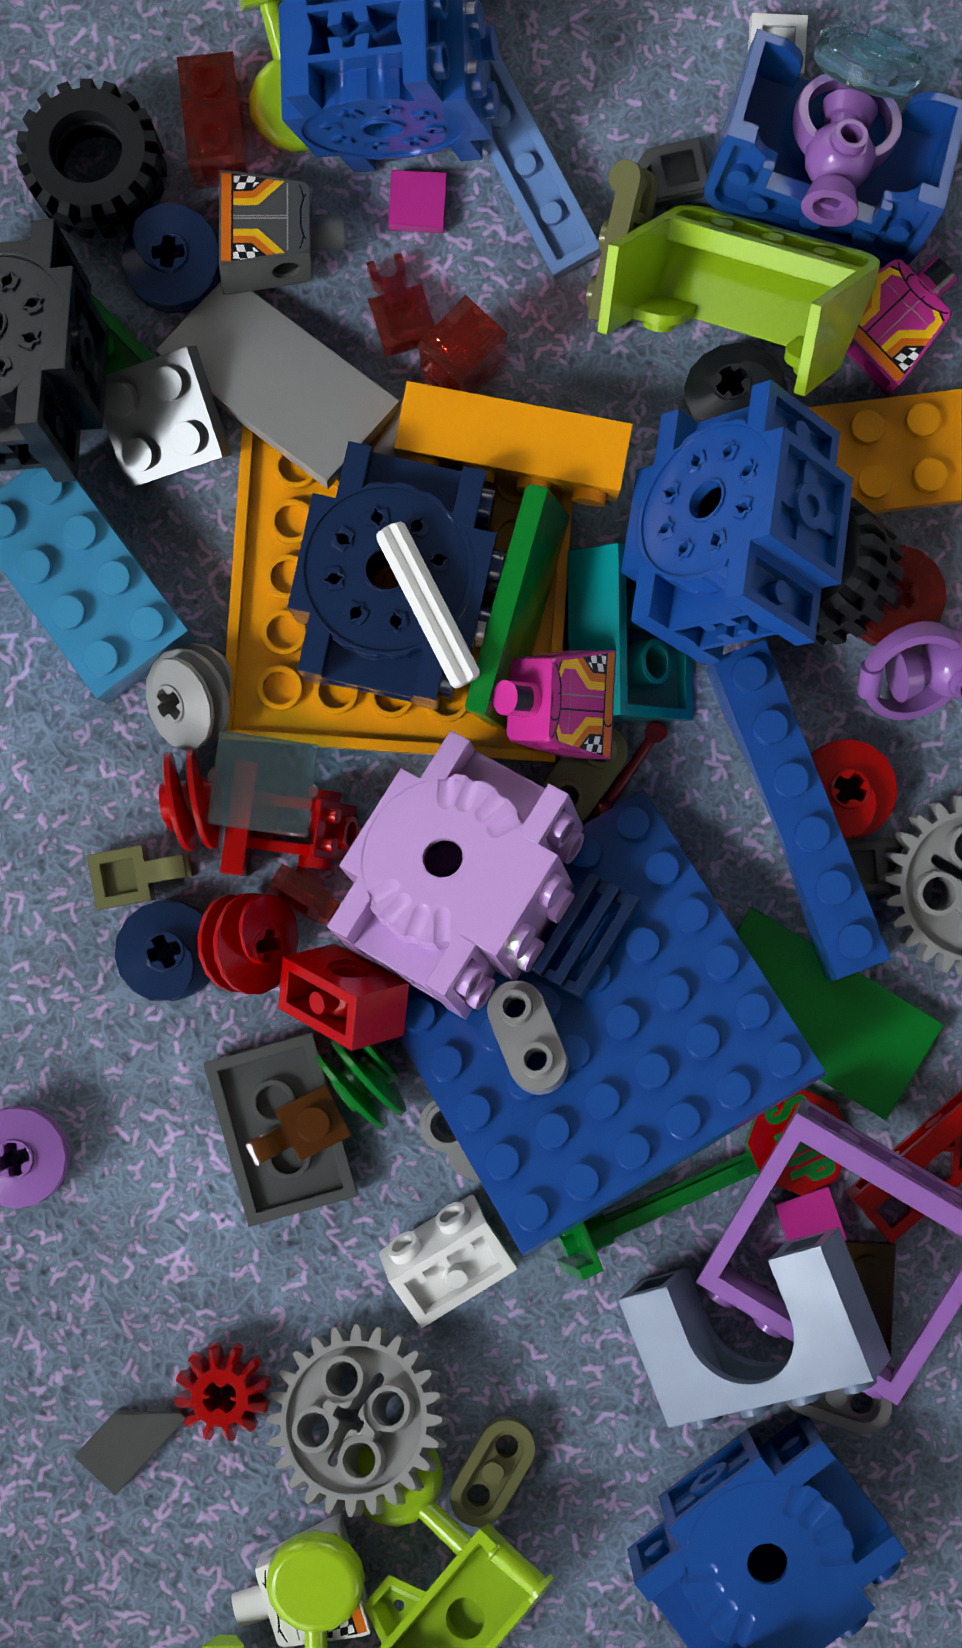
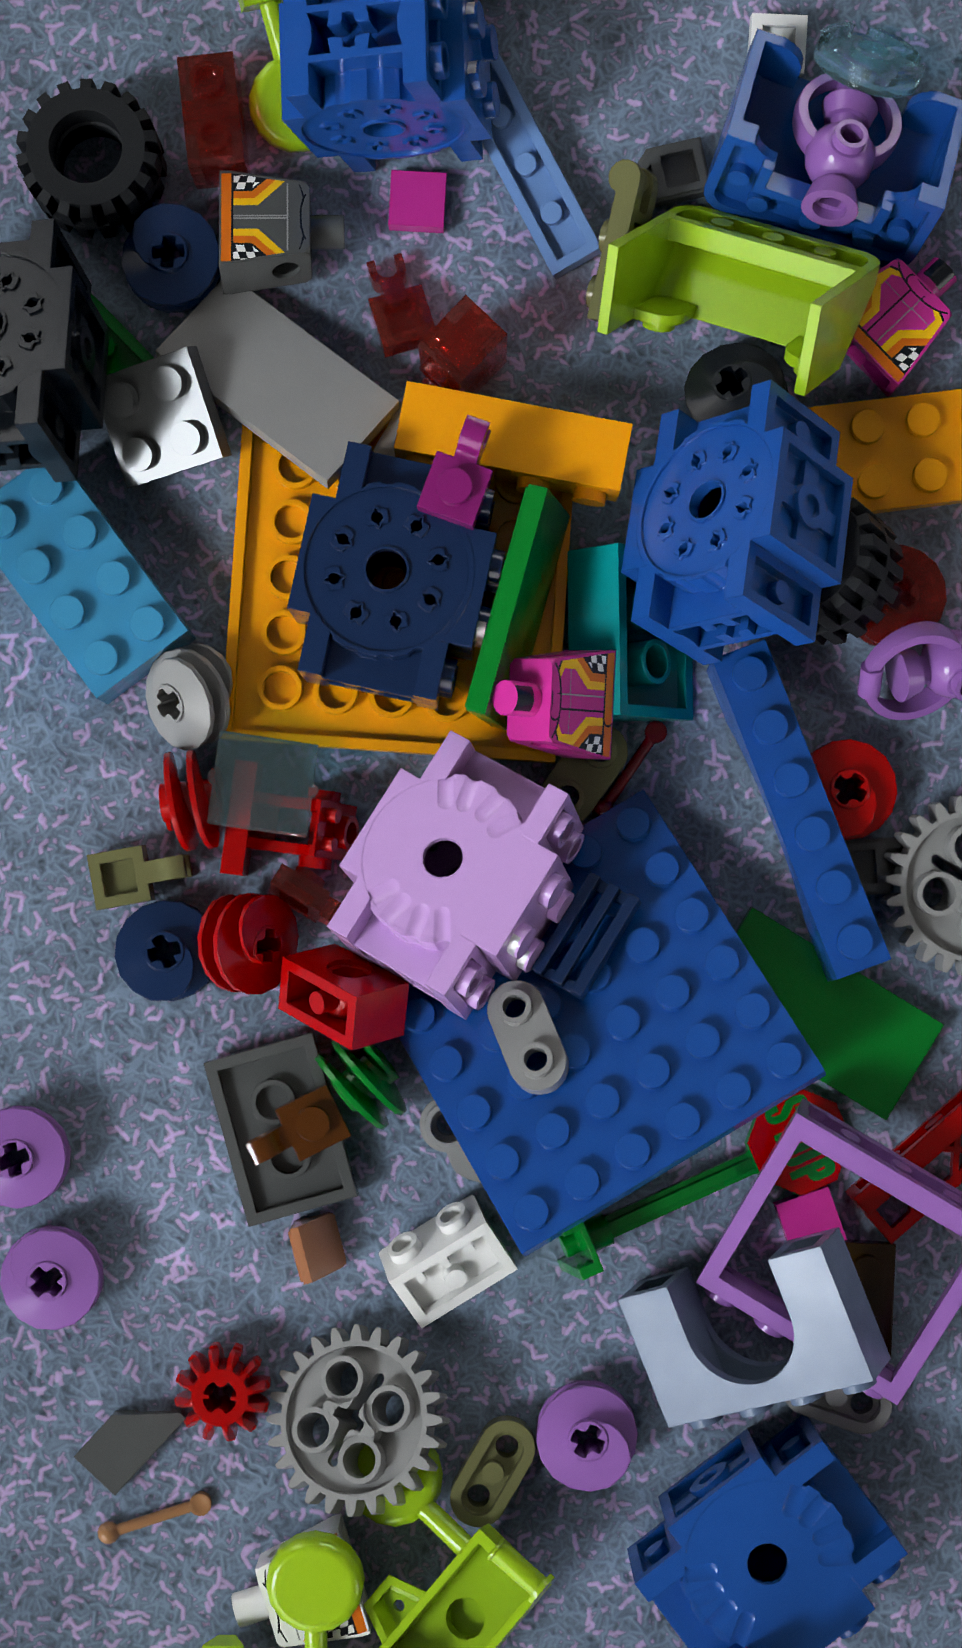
white axle [376,521,479,688] -> none
none -> medium lavender piece [0,1225,104,1330]
none -> medium nougat hinge [97,1491,212,1544]
none -> nougat slope [288,1212,346,1285]
none -> magenta plate [417,415,494,530]
none -> medium lavender piece [536,1380,638,1492]

